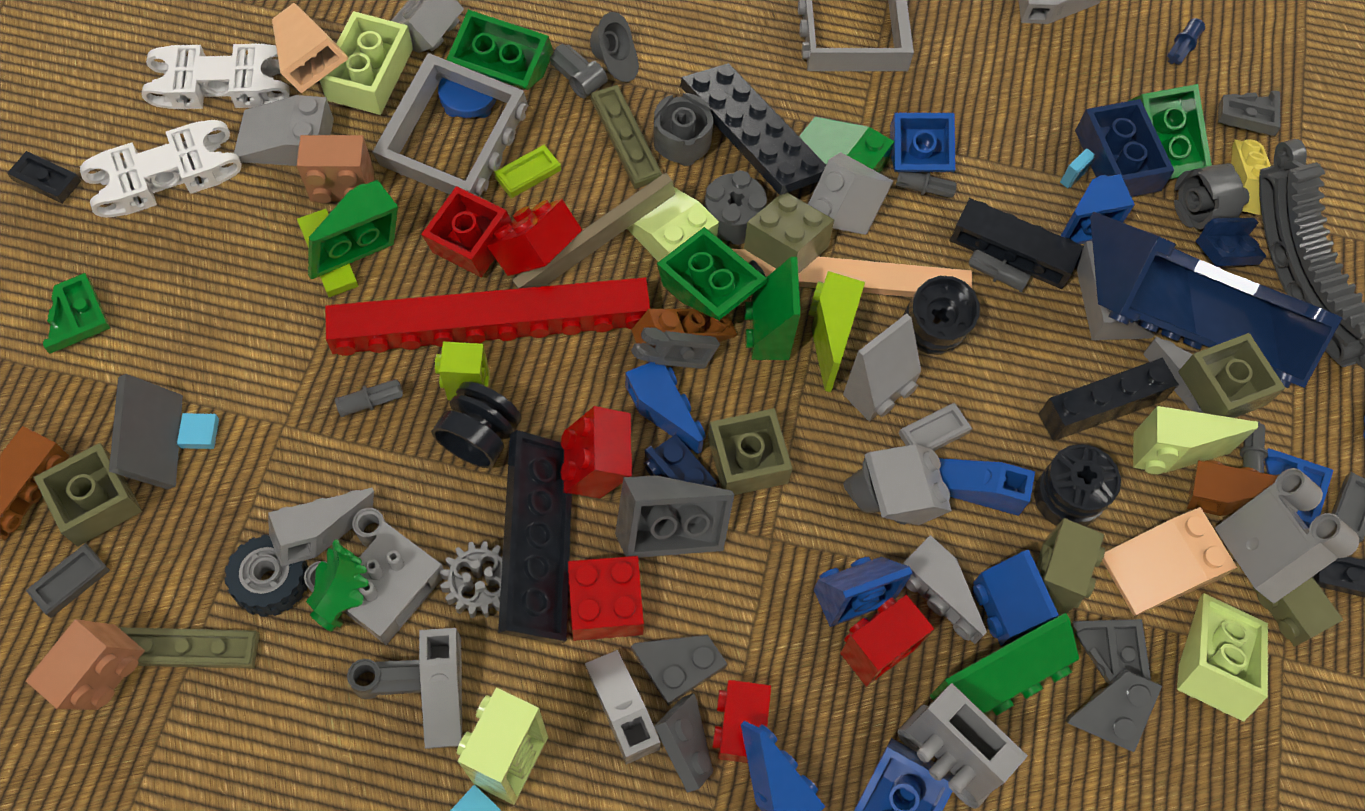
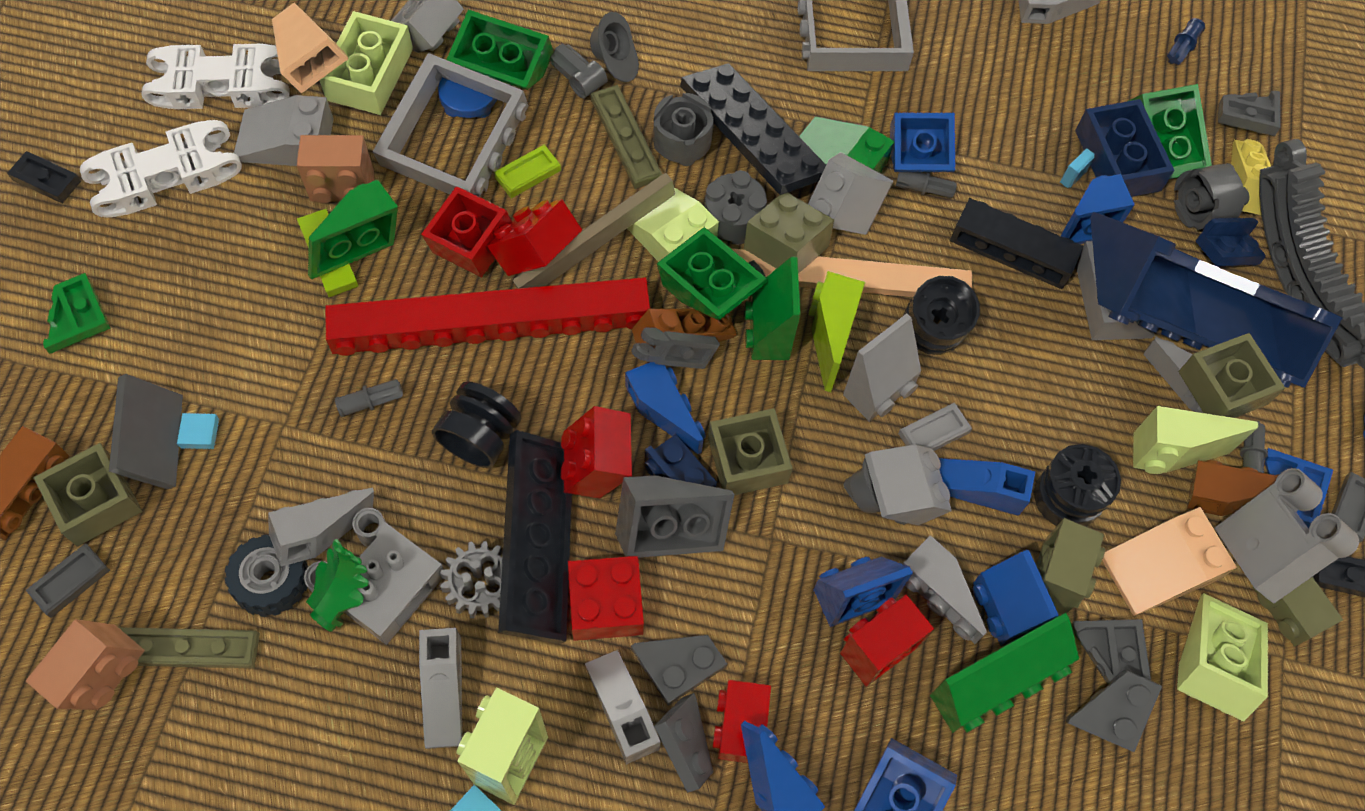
dark grey piece [347,658,421,699] -> none
lime brick [435,342,490,400] -> none
light grey piece [897,683,1028,809] -> none
dark grey axle [969,250,1031,293] -> none
black brick [1038,357,1179,441] -> none

